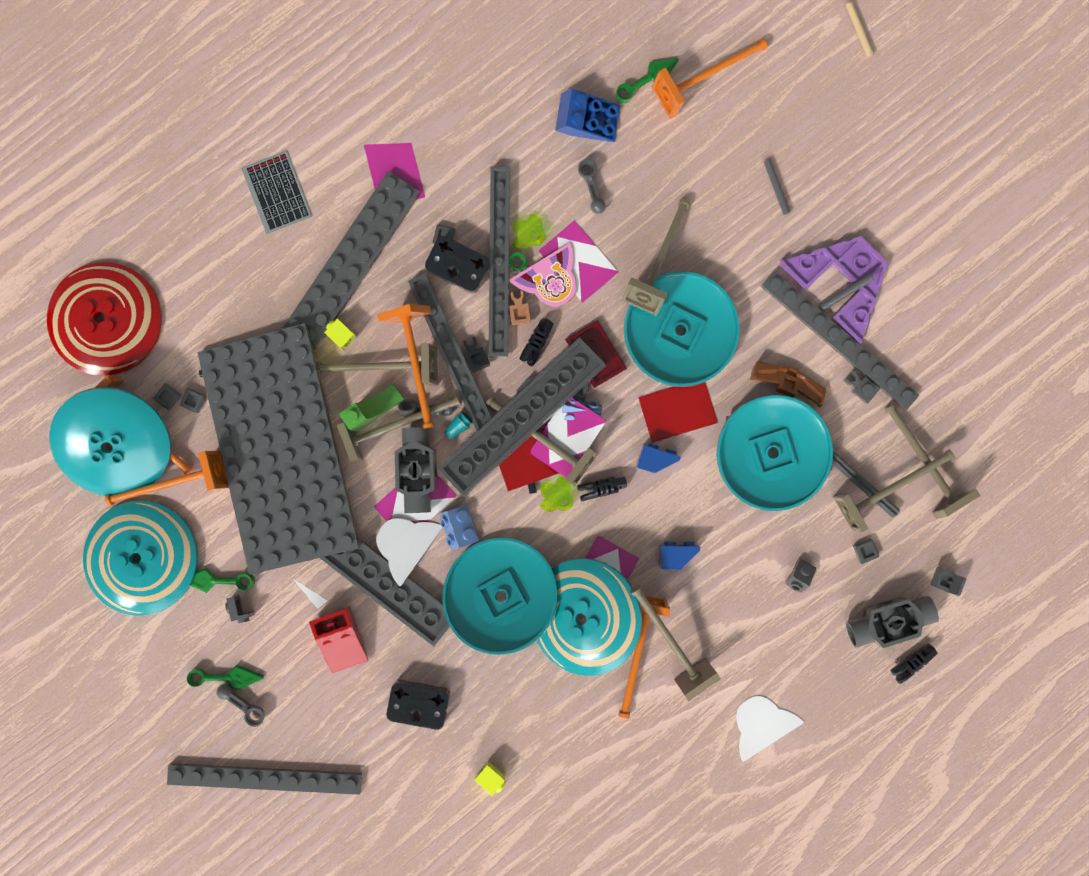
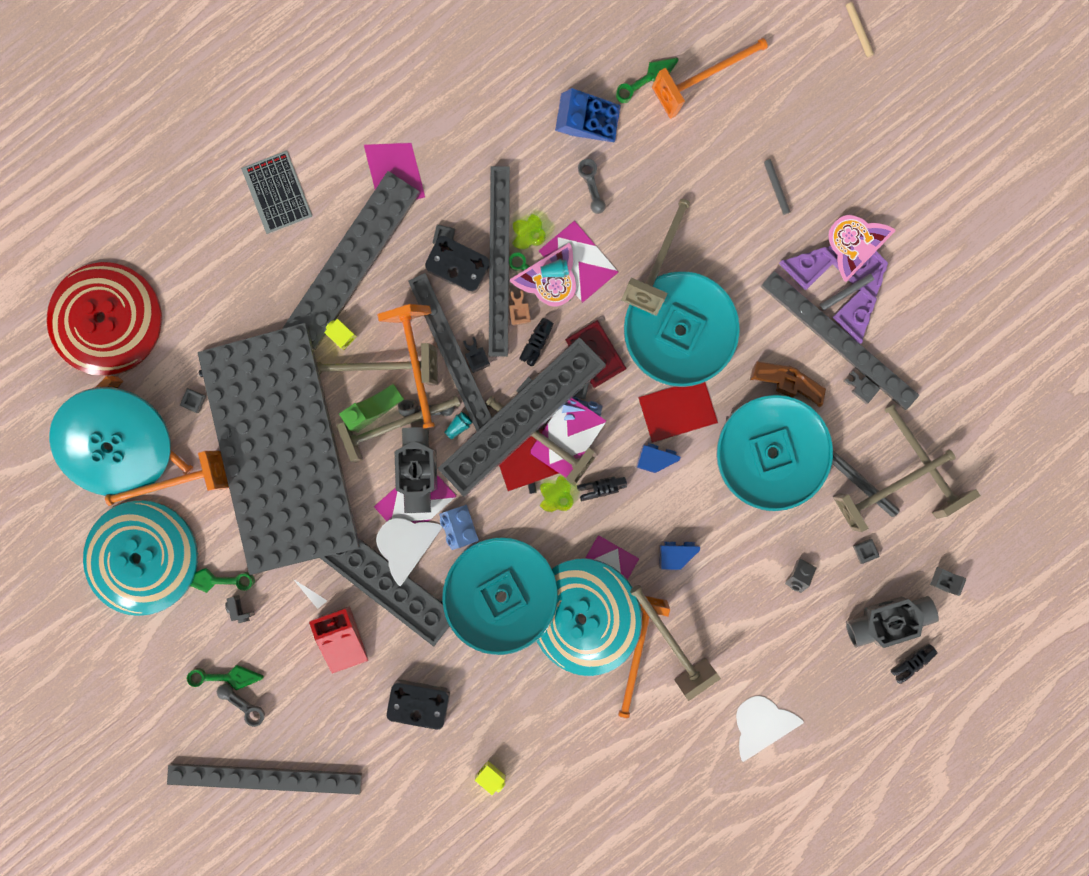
dark grey tile [153,383,182,410] -> none
none -> teal cone [540,259,569,278]
none -> sticker [828,215,896,282]

